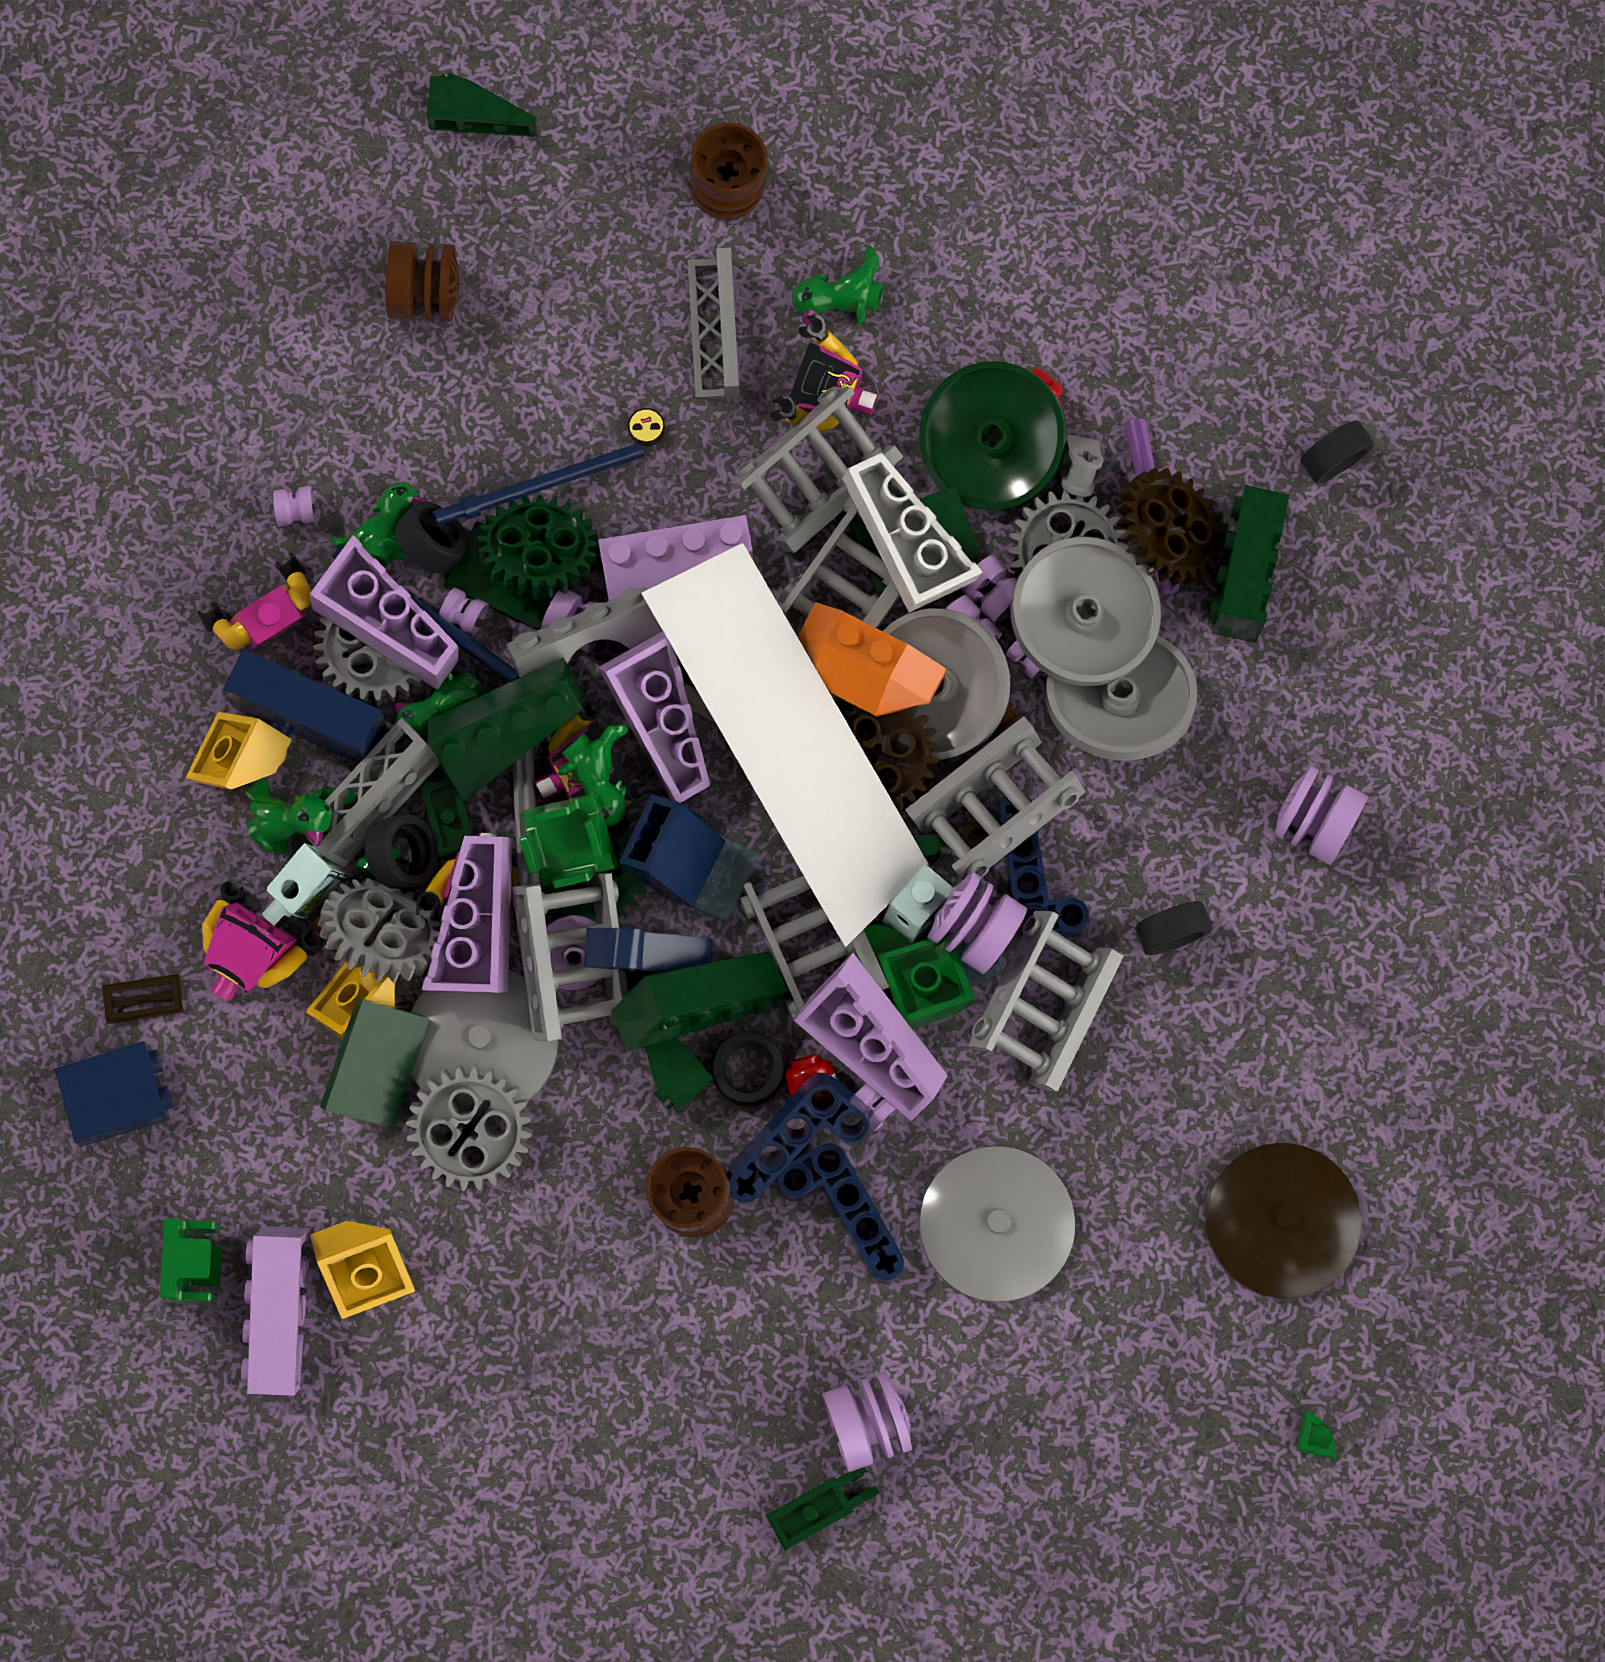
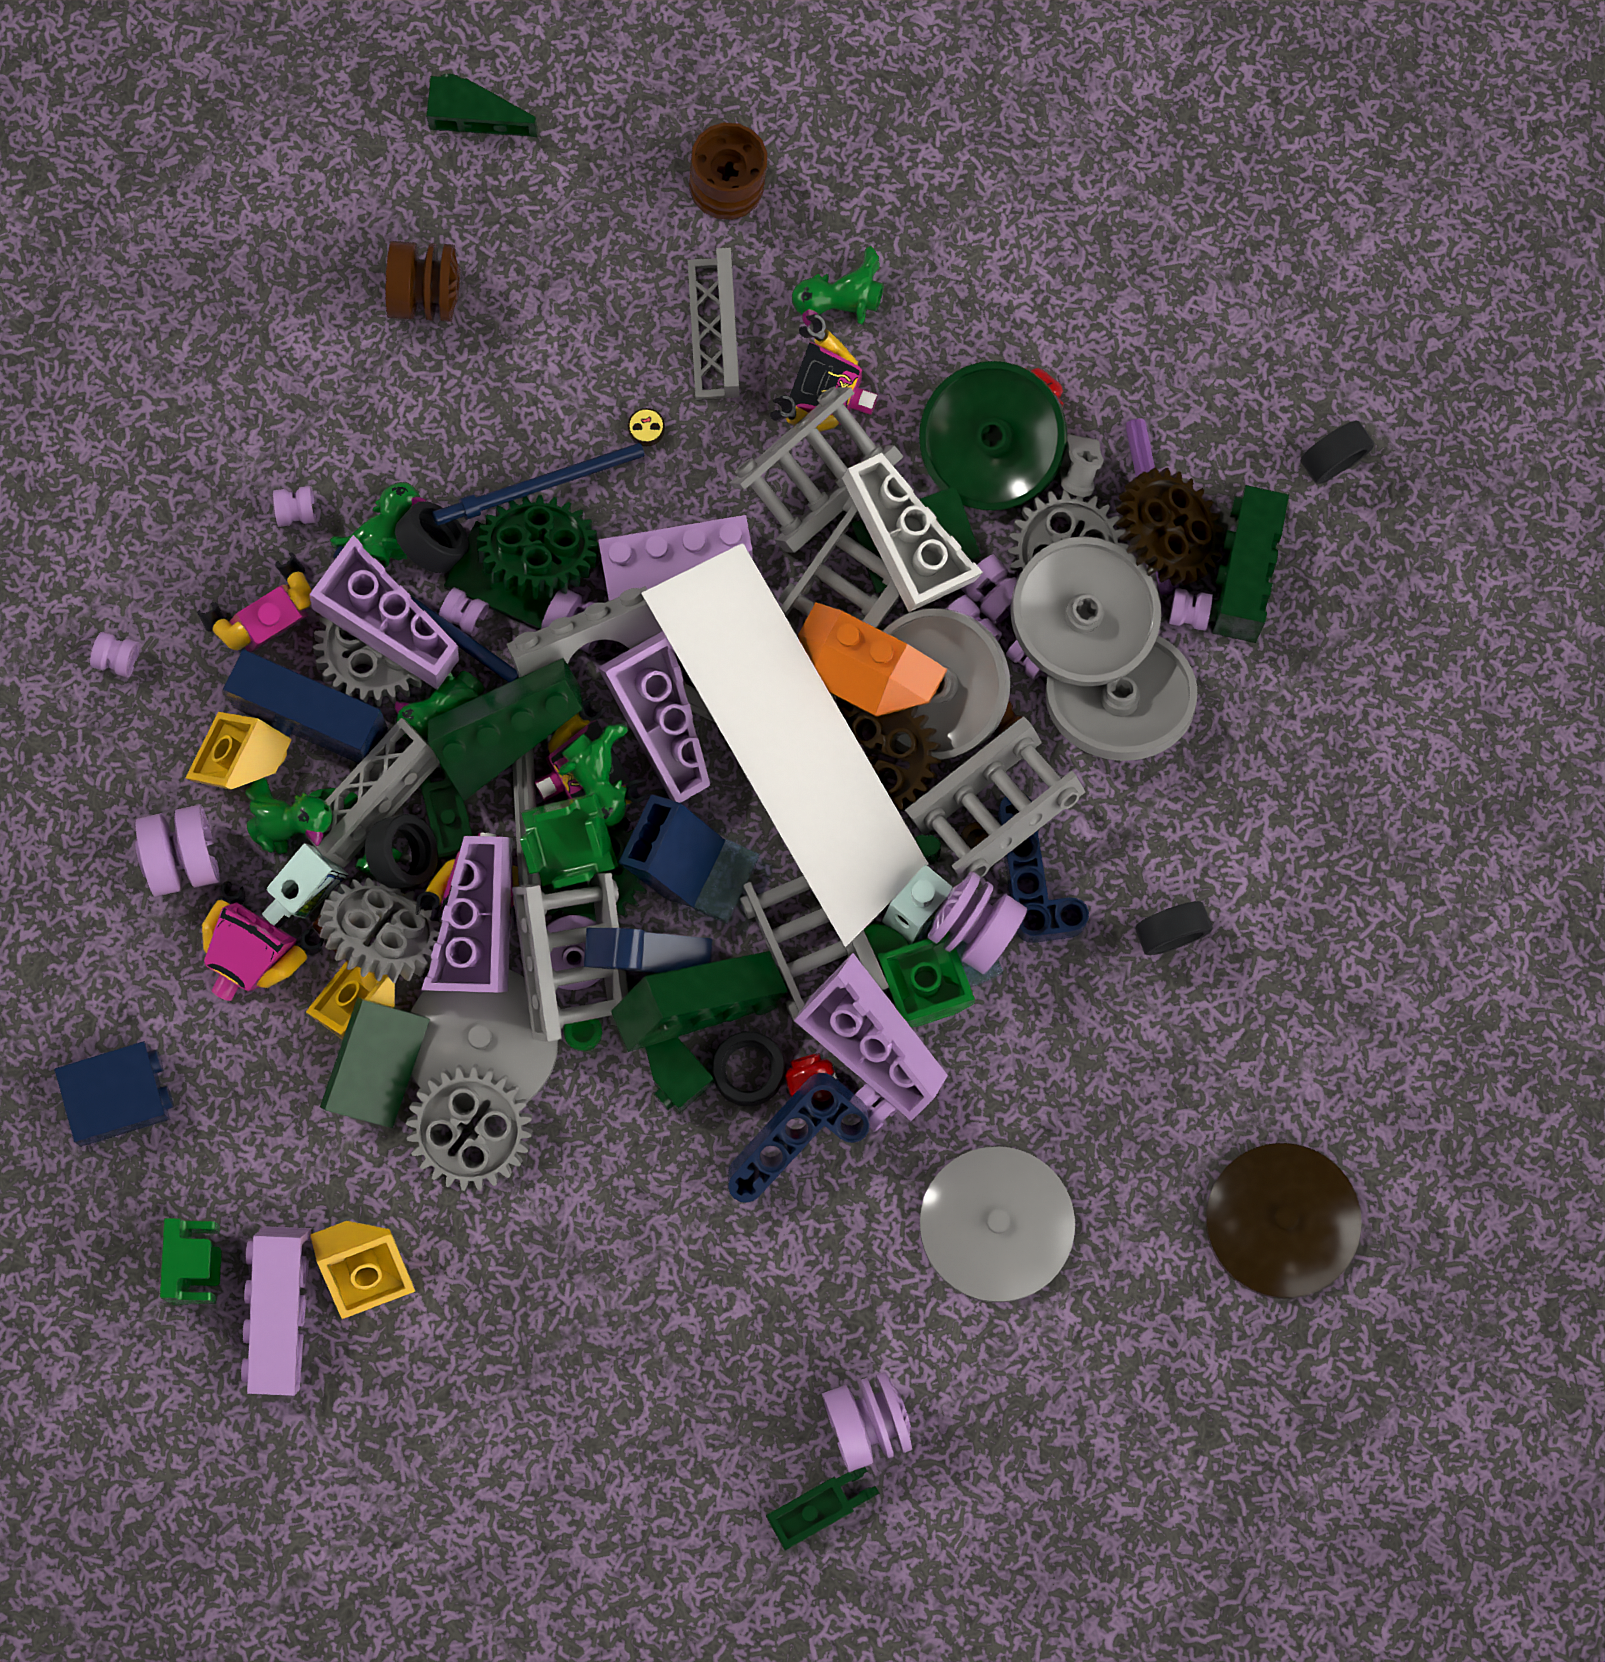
dark brown tile [102,974,184,1024] -> none
reddish brown wheel [645,1147,735,1238] -> none
dark blue beam [778,1143,904,1284] -> none
light grey fence [968,911,1123,1092] -> none
lavender wheel [1273,766,1369,866] -> none
green tile [1296,1411,1336,1460] -> none
none -> lavender wheel [90,632,140,678]
none -> lavender wheel [135,804,220,897]
none -> green tile [564,1018,602,1052]
none -> lavender wheel [1168,588,1213,631]

